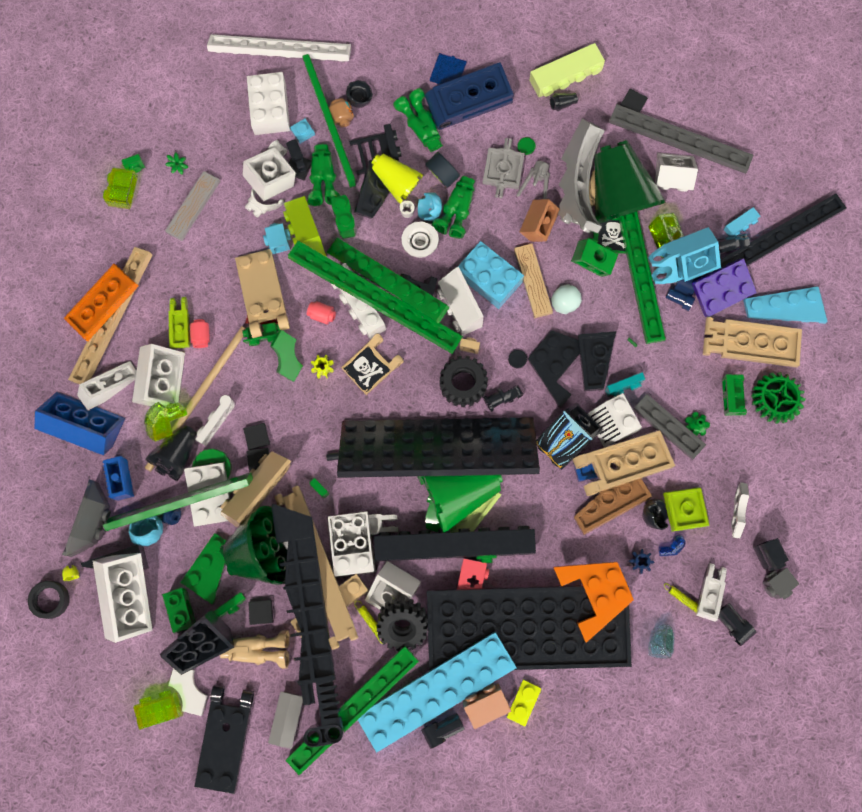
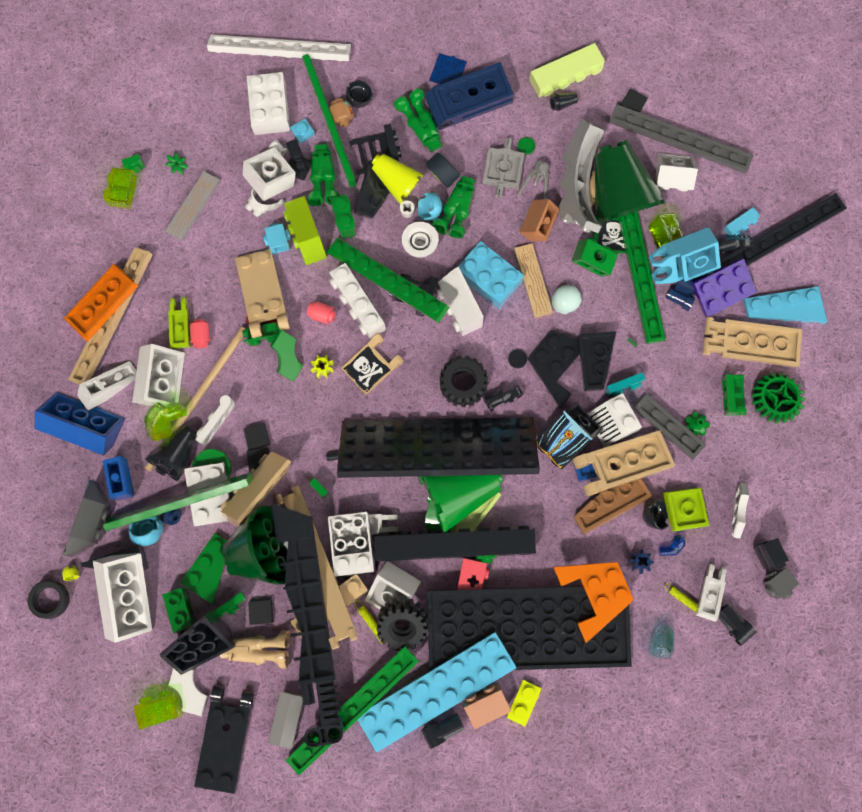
green plate [288,241,463,354] -> none
tan plate [460,337,480,354] -> none

